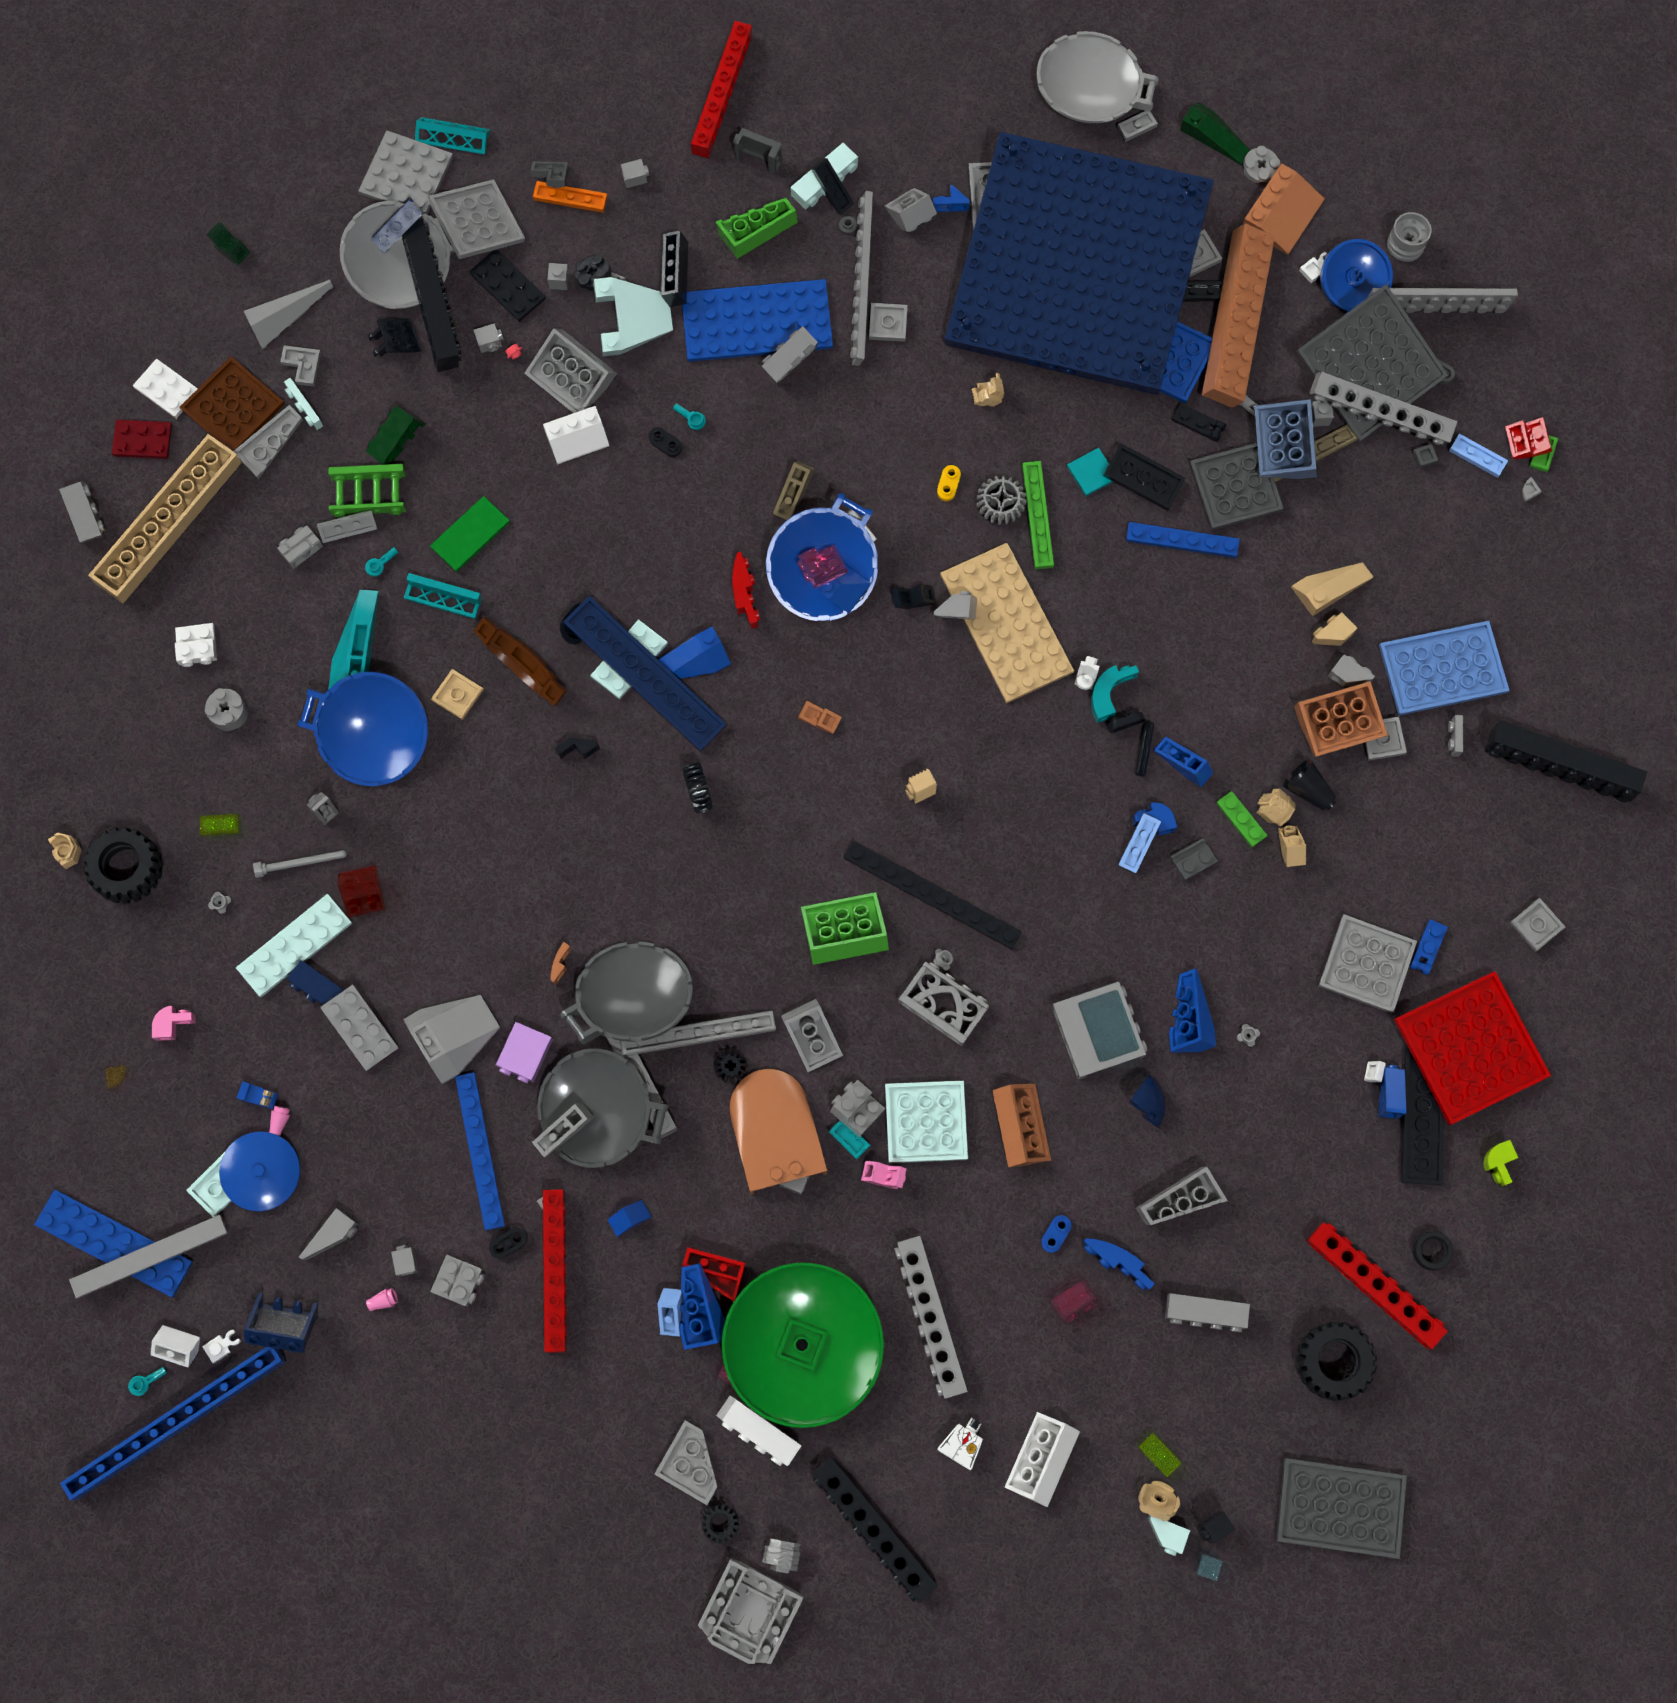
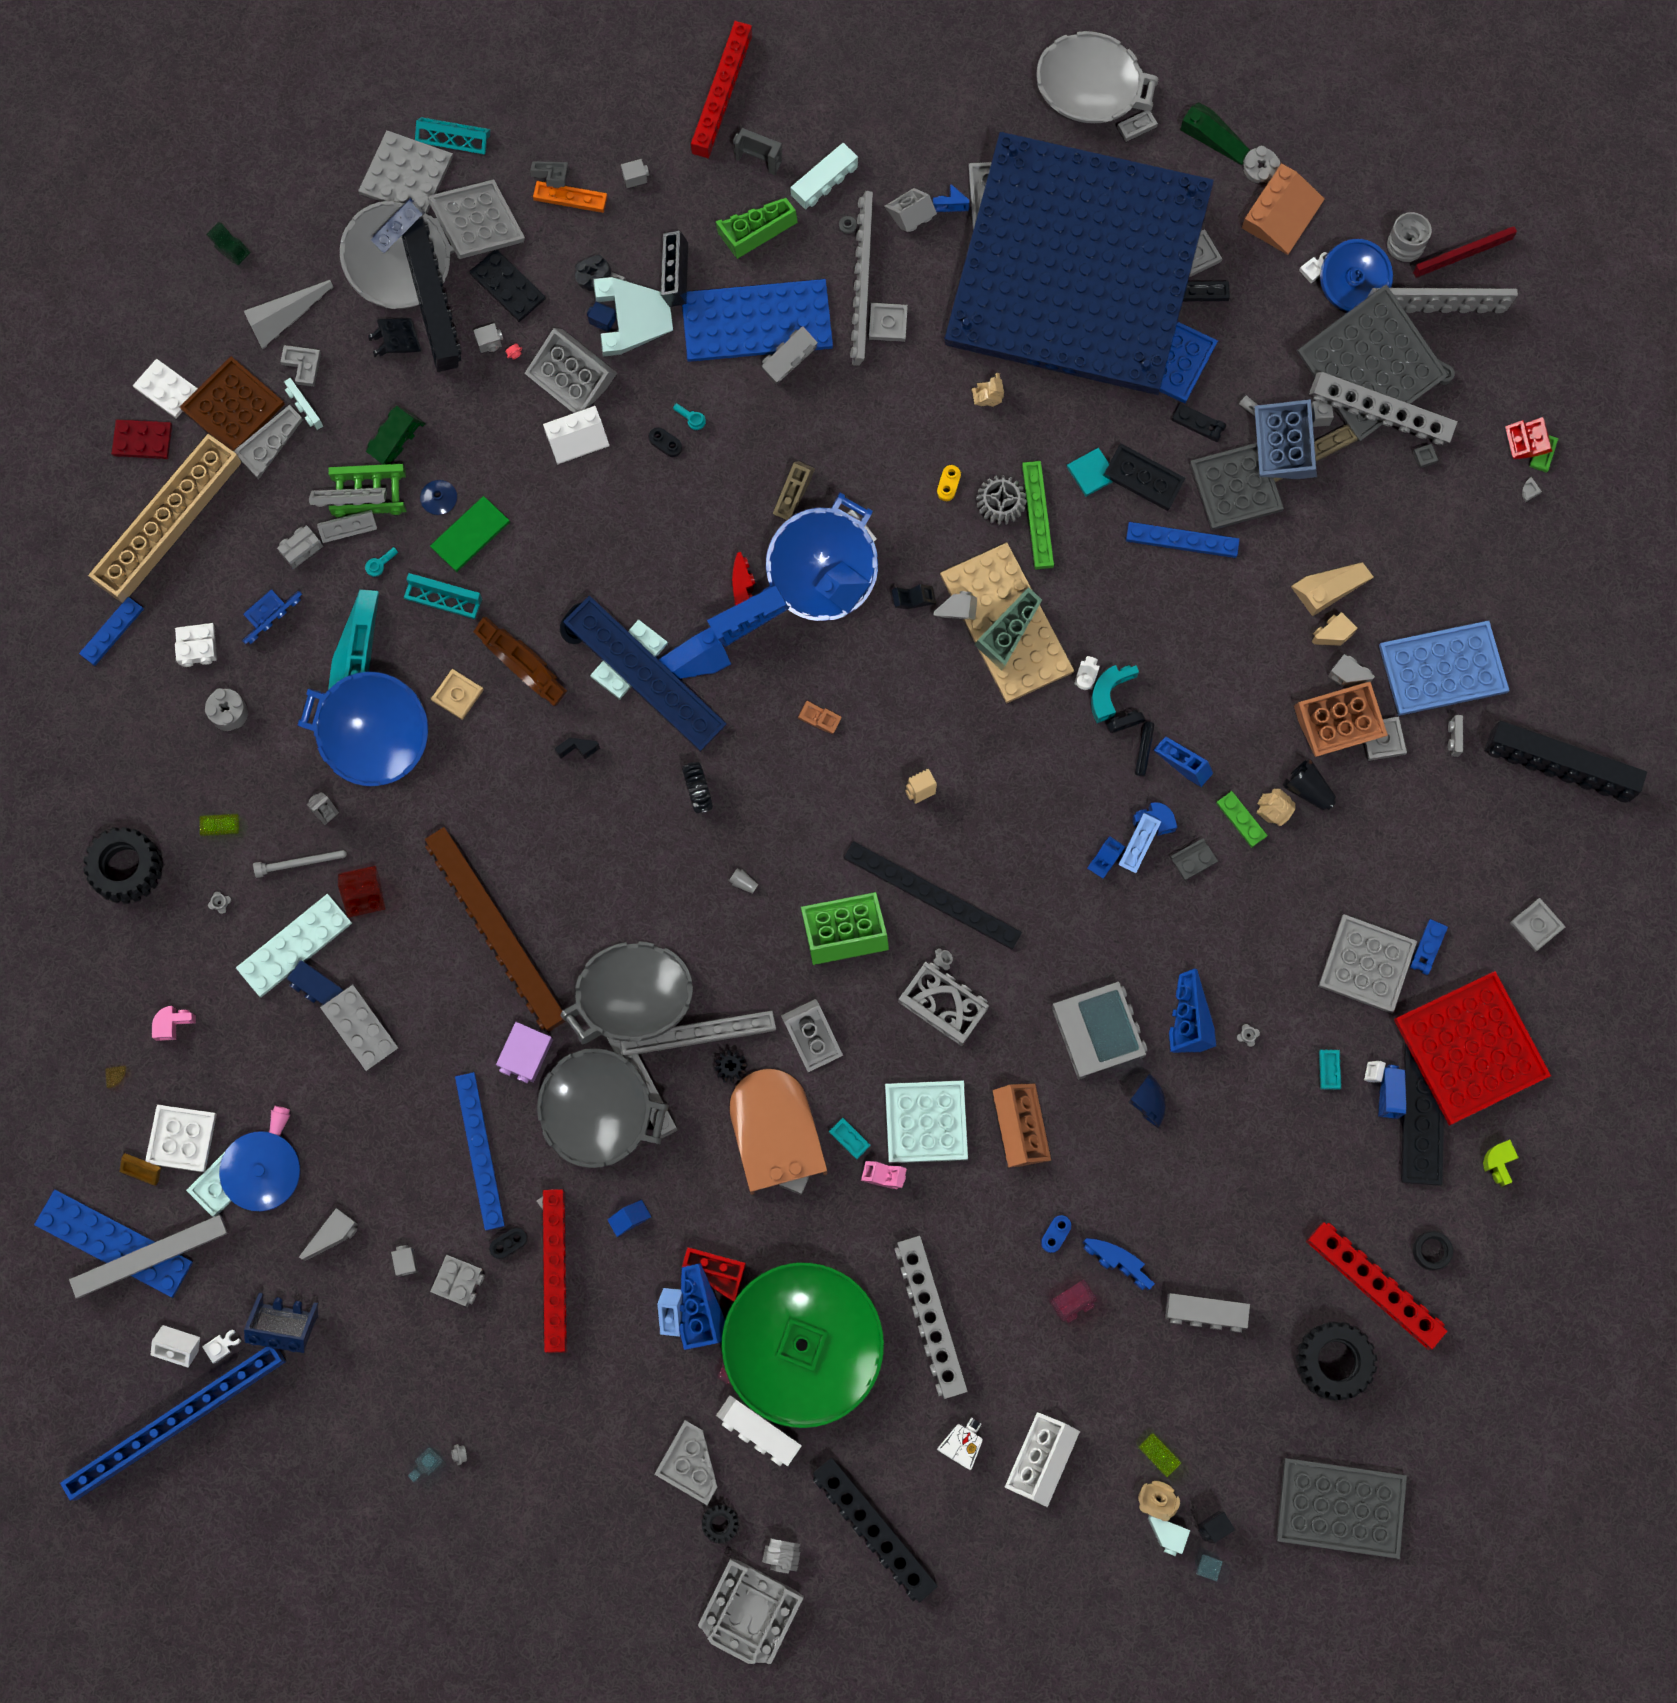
tan hair [48,833,82,869] -> none
light grey wedge [59,482,105,543] -> none
teal plate [128,1366,168,1396] -> none
blue leg [237,1081,279,1109] -> none
bright pink cone [366,1288,398,1311] -> none
light grey wedge [403,995,500,1085] -> none
light grey slope [532,1103,594,1157] -> none
light grey brick [547,263,569,290] -> none
nougat slope [551,942,572,985] -> none
clear pink plate [797,545,848,589] -> none
black plate [811,158,854,214] -> none
light grey plate [830,1080,885,1137] -> none
light grey wedge [1136,1167,1228,1225] -> none
nougat brick [1202,223,1275,407] -> none
tan slope [1278,825,1306,867] -> none
light blue plate [1449,434,1508,478] -> none
none -> blue plate [79,597,144,666]
none -> pearl gold tile [119,1153,161,1186]
none -> white plate [145,1105,217,1172]
none -> blue bracket [242,589,302,644]
none -> light grey plate [309,488,387,507]
none -> clear light blue plate [408,1447,443,1482]
none -> dark blue dish [420,480,457,515]
none -> reddish brown brick [425,827,566,1033]
none -> light grey plate [451,1444,467,1465]
none -> dark blue brick [587,302,617,333]
none -> blue wedge [707,585,790,647]
none -> light grey cone [729,868,758,894]
none -> sand green wedge [975,587,1042,671]
none -> blue slope [1087,836,1125,879]
none -> teal plate [1319,1050,1341,1090]
none -> dark red tile [1413,226,1517,278]

